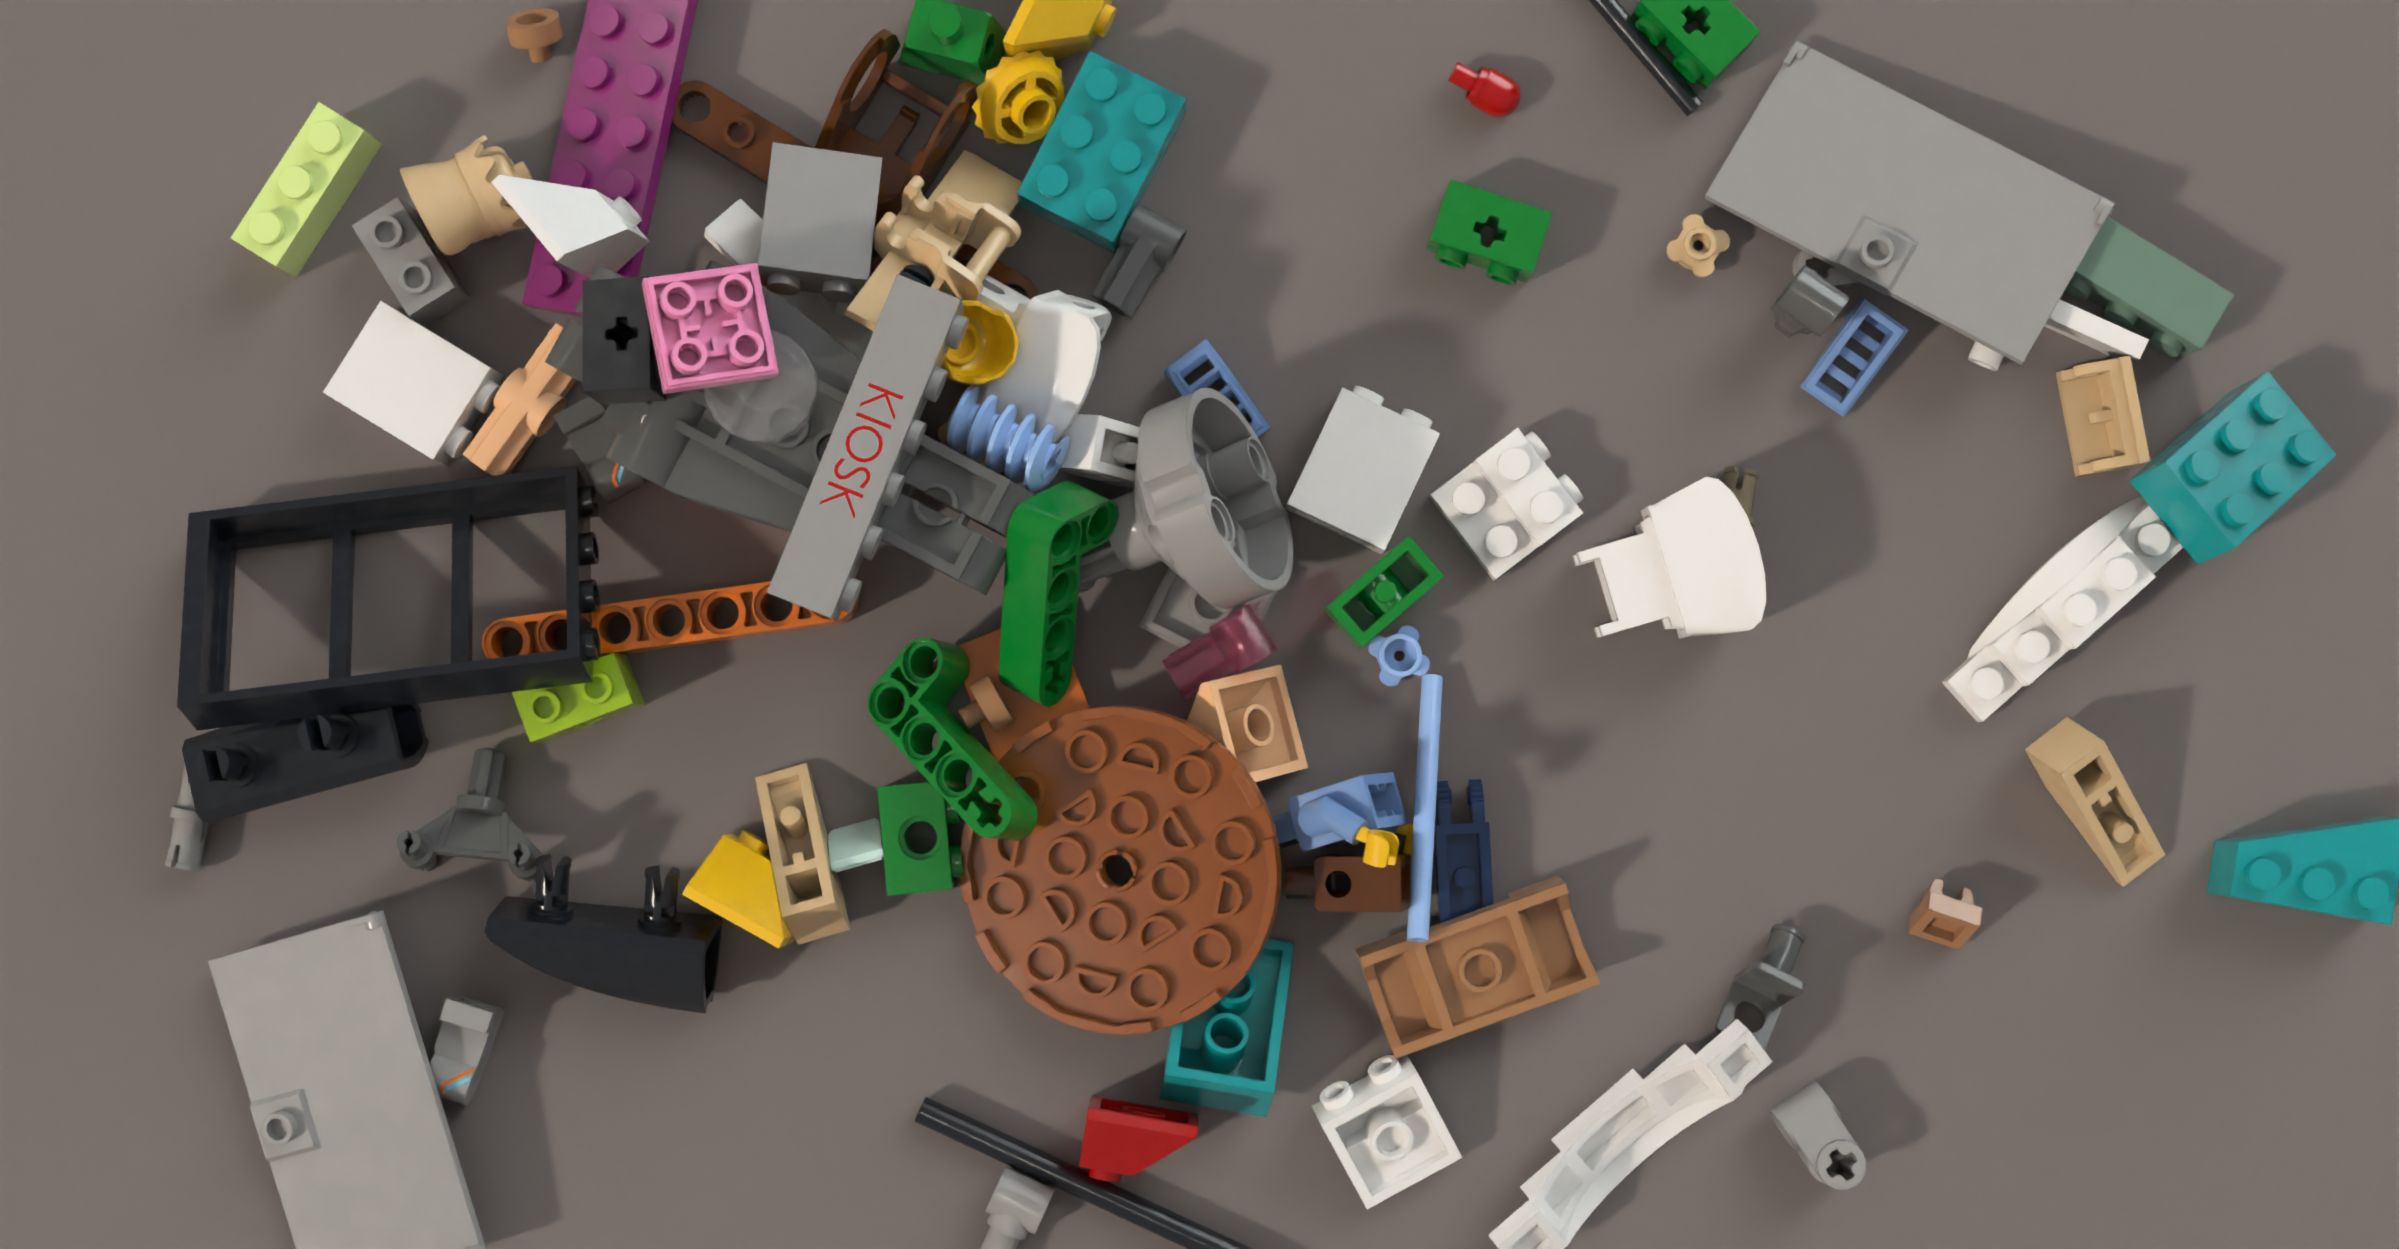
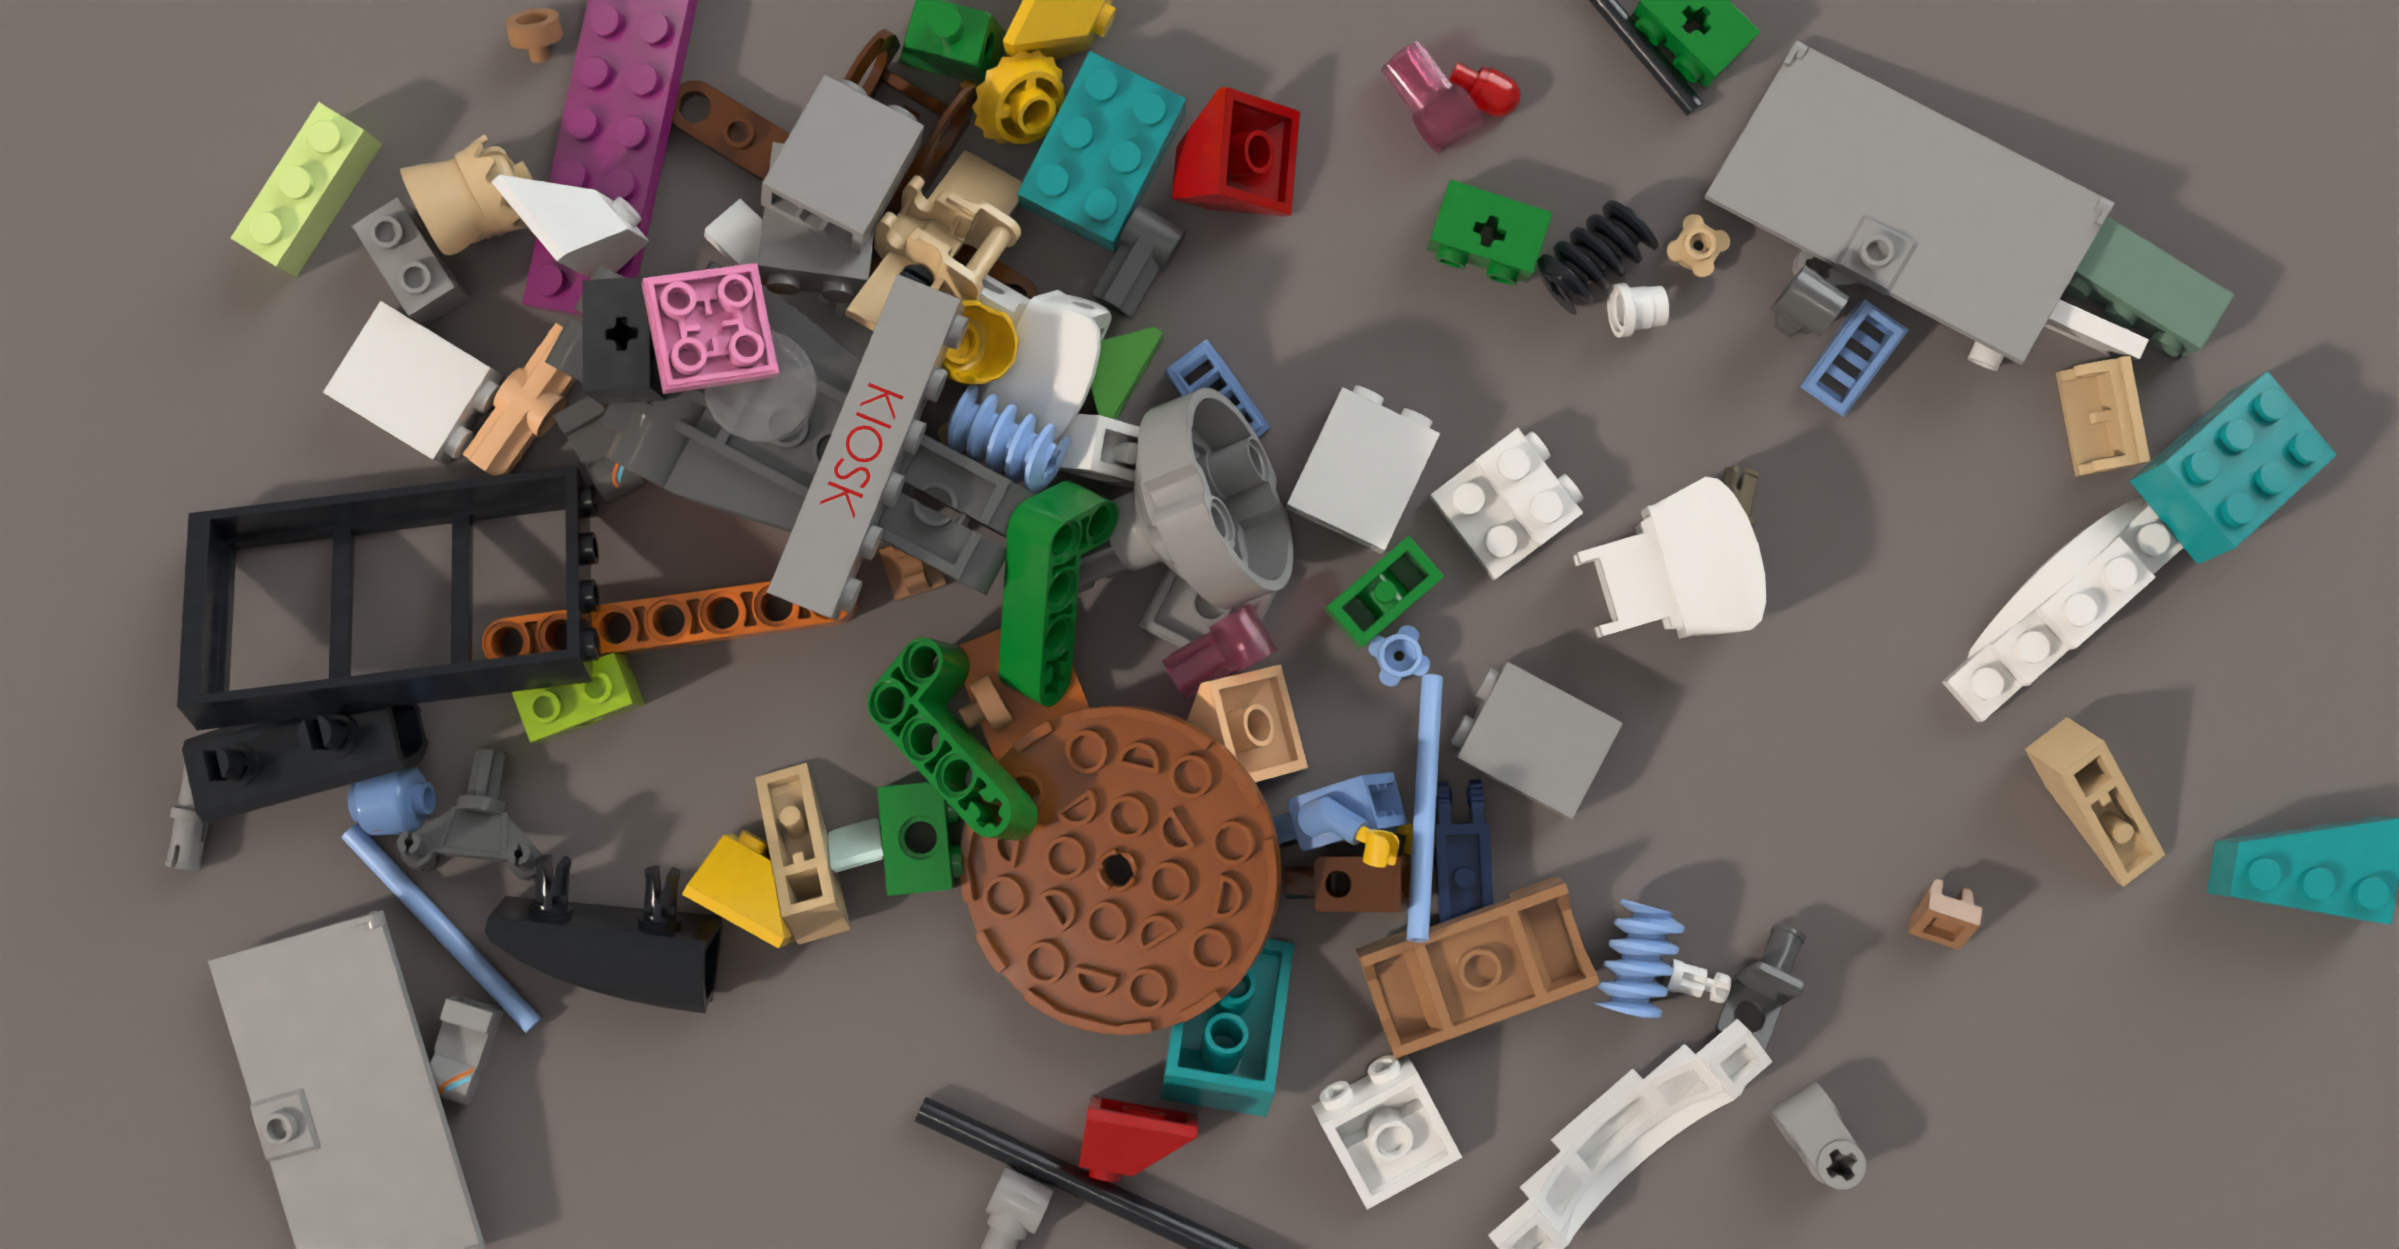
none -> light blue piece [341,823,542,1033]
none -> medium blue head [348,766,436,836]
none -> light grey brick [761,74,924,255]
none -> medium nougat tile [879,546,948,602]
none -> bright green slope [1091,327,1164,420]
none -> red slope [1172,87,1300,216]
none -> clear pink piece [1381,40,1483,154]
none -> light grey brick [1450,662,1623,819]
none -> black piece [1537,200,1659,315]
none -> light blue piece [1594,898,1685,1019]
none -> white piece [1607,283,1669,337]
none -> white piece [1663,959,1731,1003]

